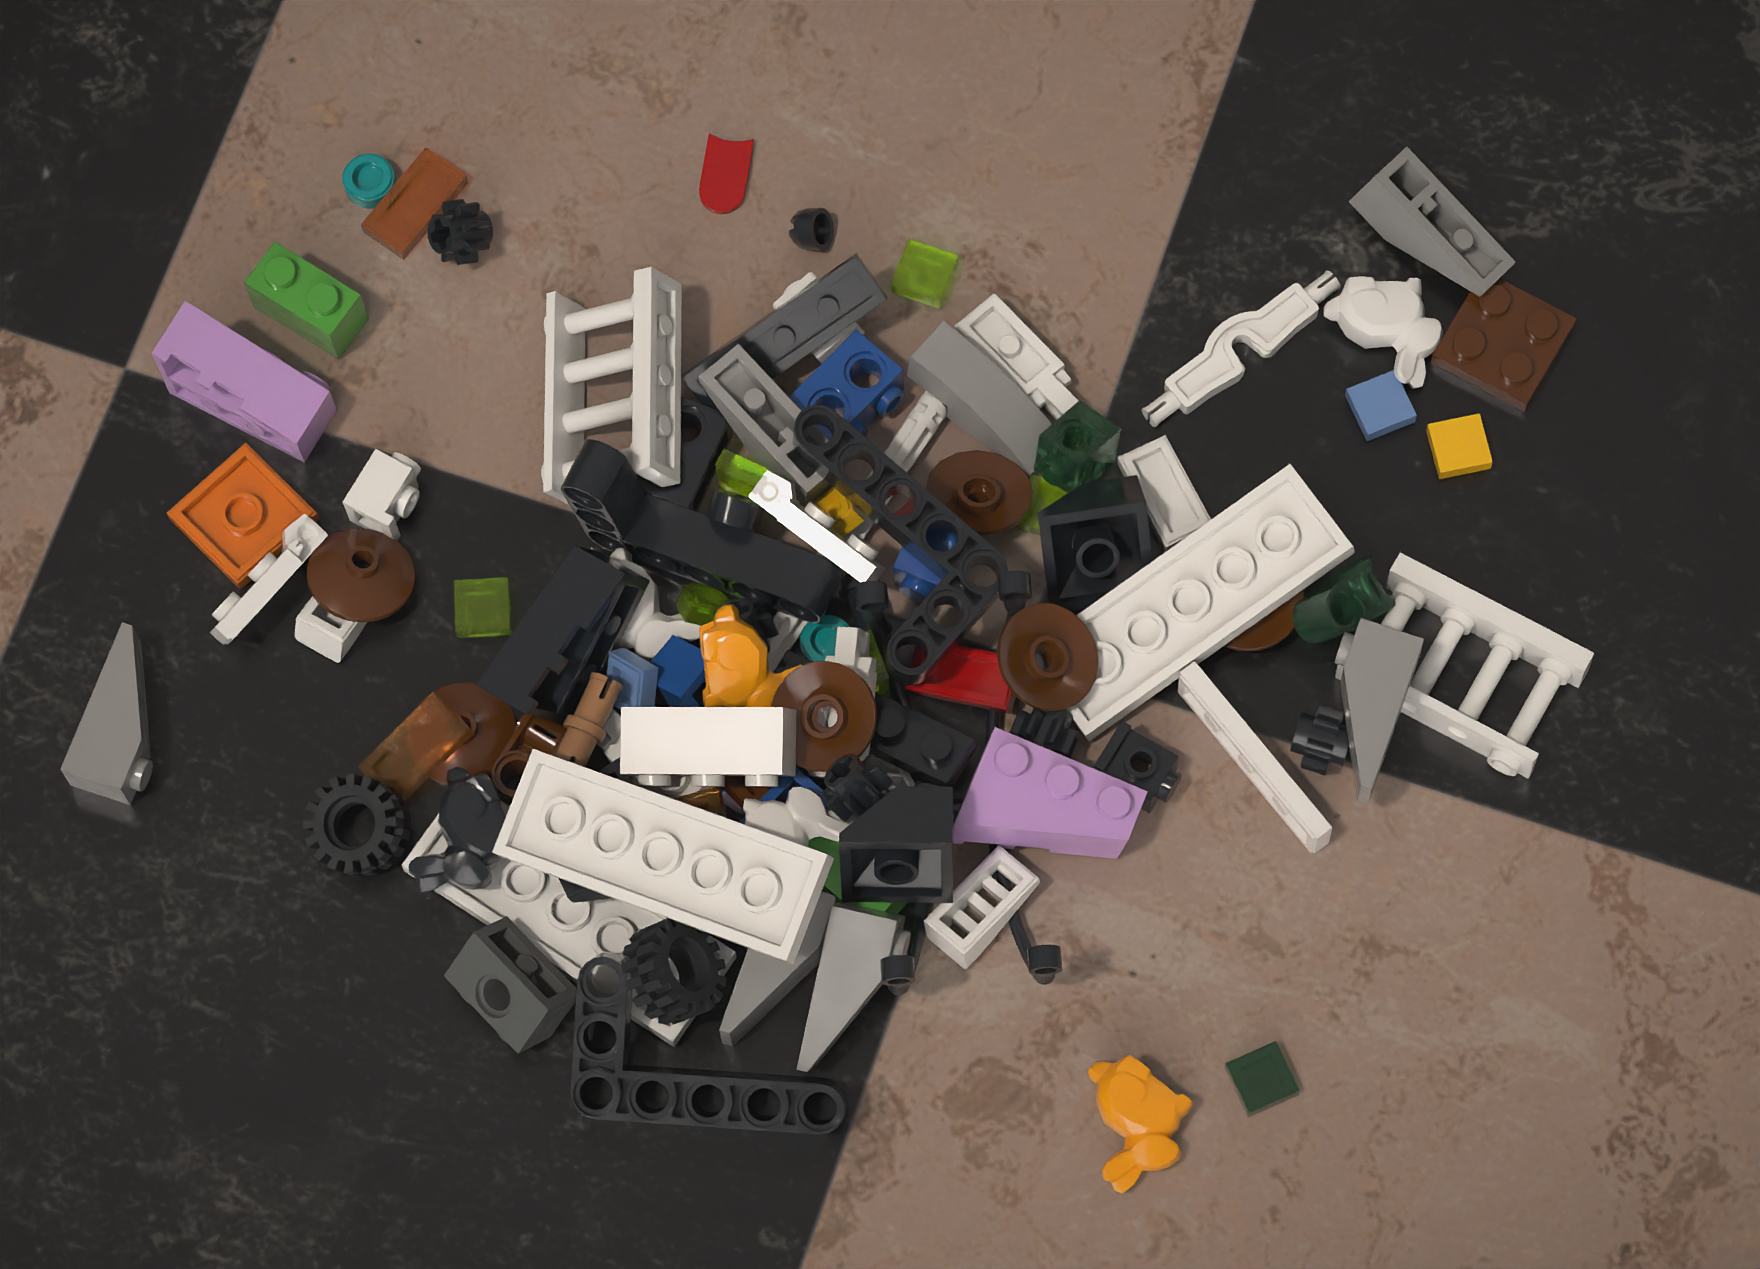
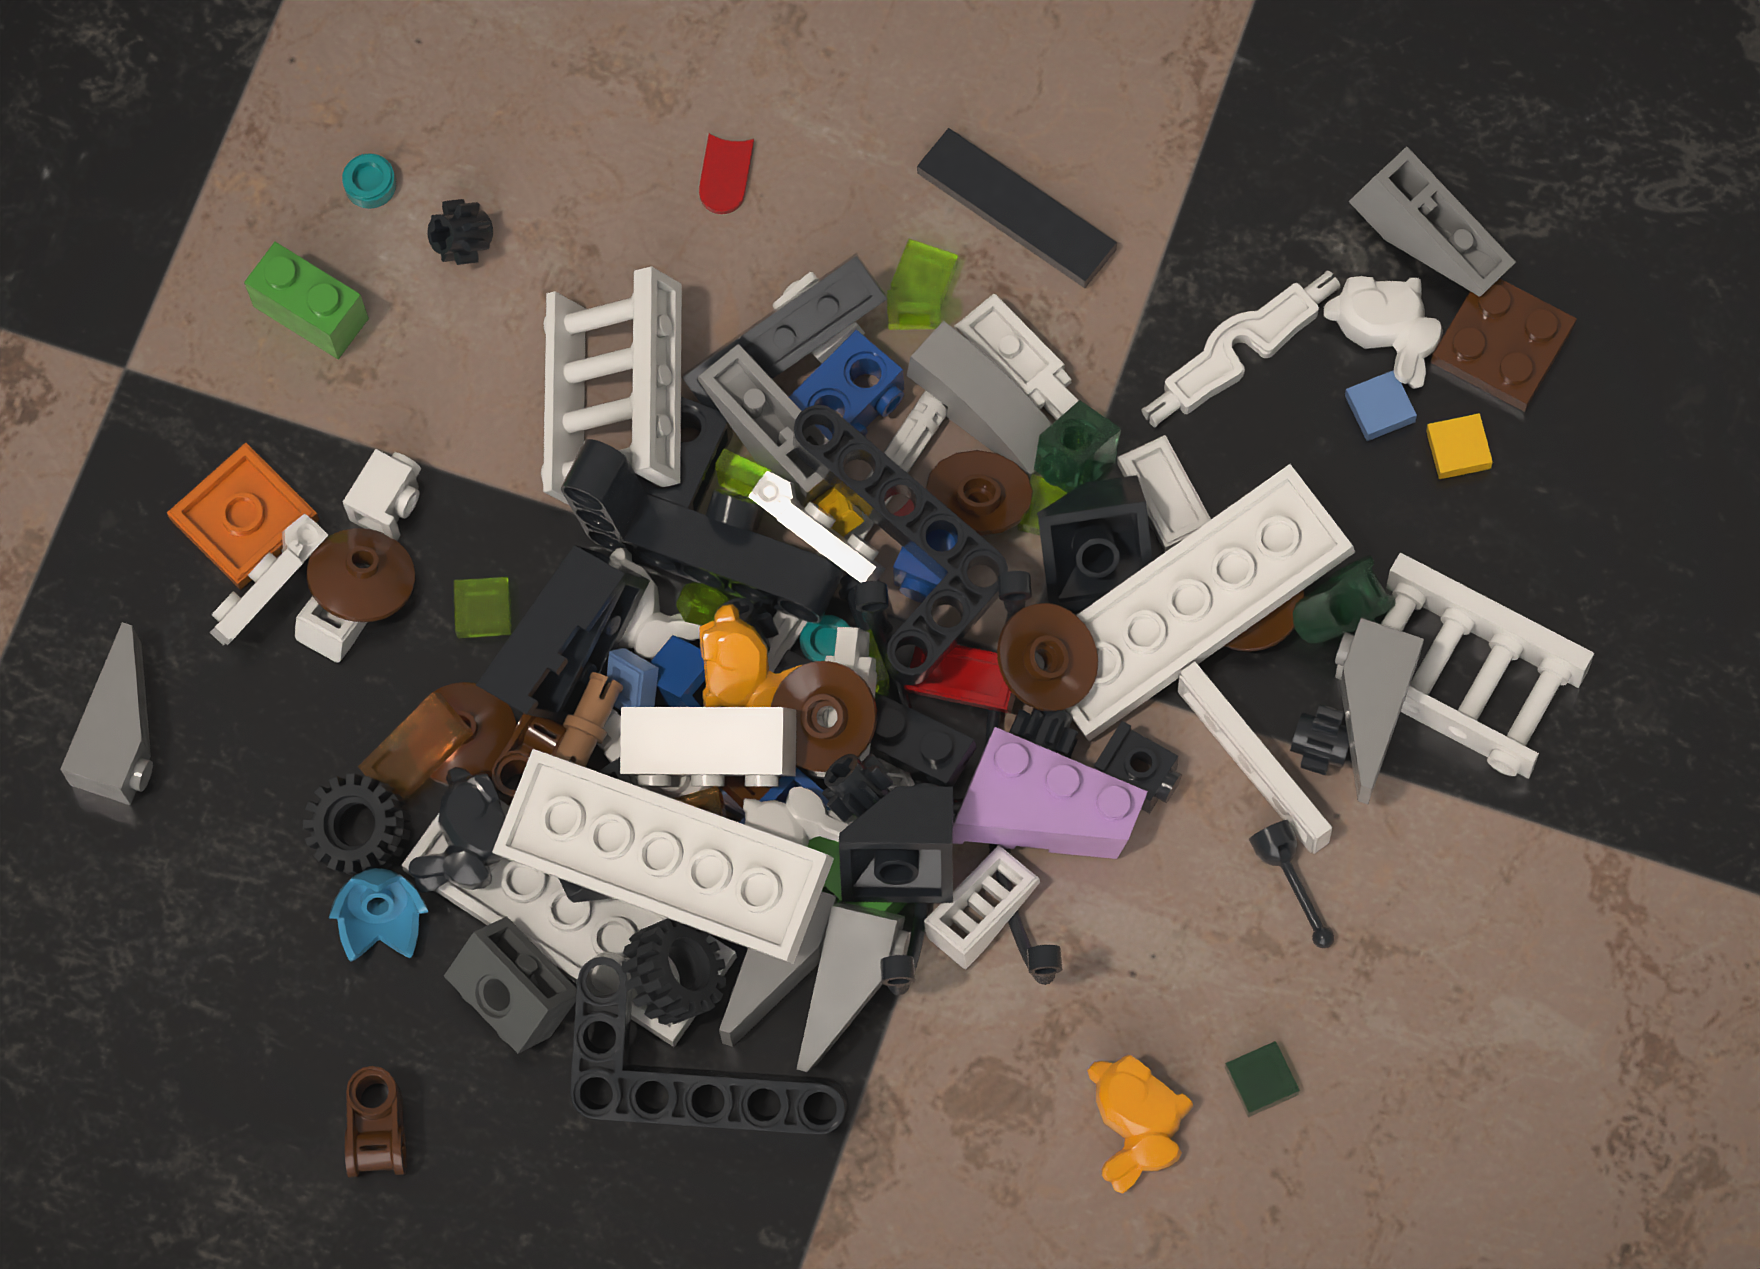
lavender wedge [152,301,337,463] -> none
clear orange tile [361,147,468,260] -> none
black hinge [789,208,834,250] -> none
none -> dark azure piece [329,868,428,961]
none -> reddish brown piece [345,1066,407,1177]
none -> clear neon green tile [887,289,941,330]
none -> black tile [917,128,1117,288]
none -> black hinge [1249,820,1334,949]

